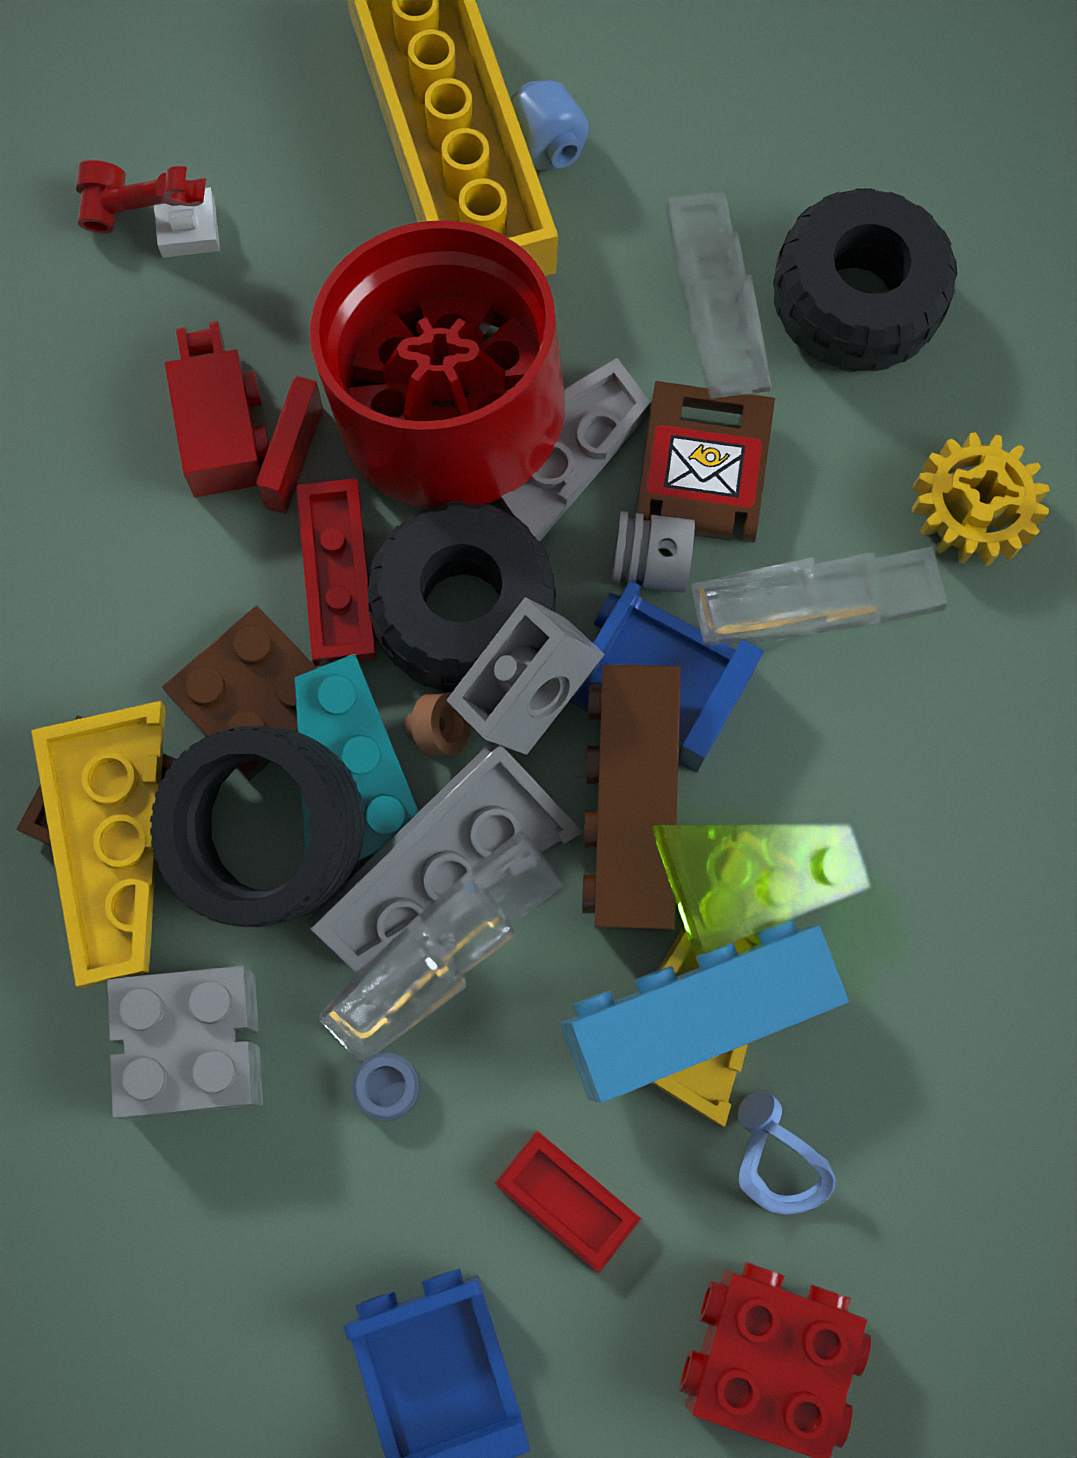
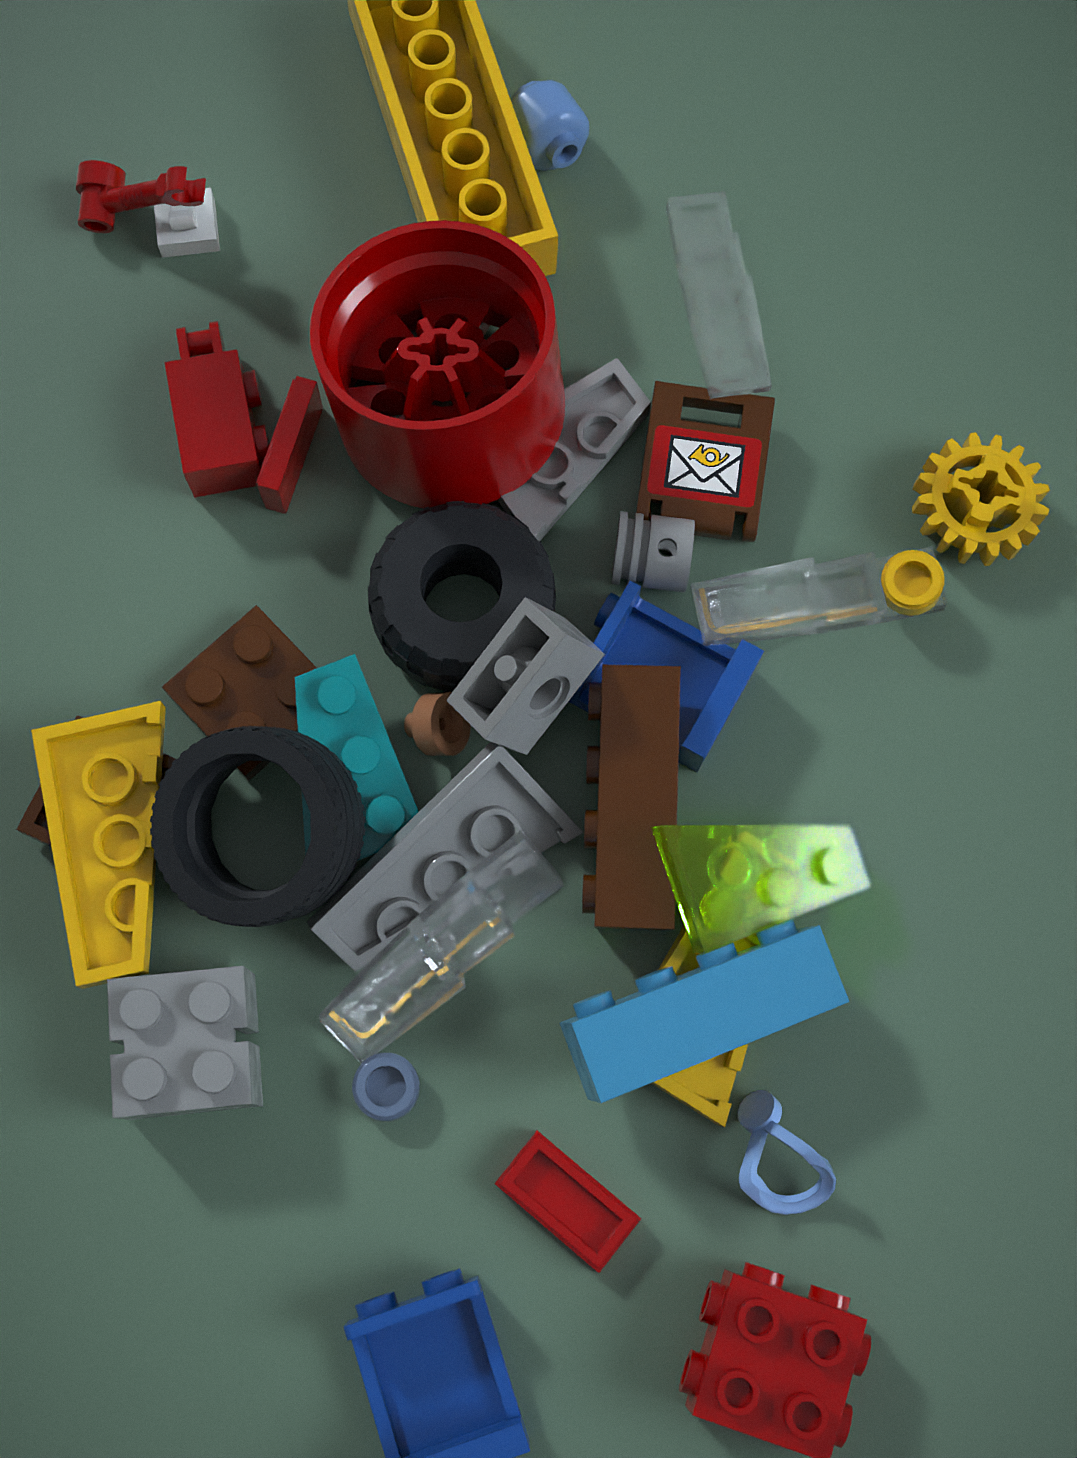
red plate [296,478,377,667] -> none
black tyre [773,188,958,372] -> none
none -> yellow tile [879,550,945,616]

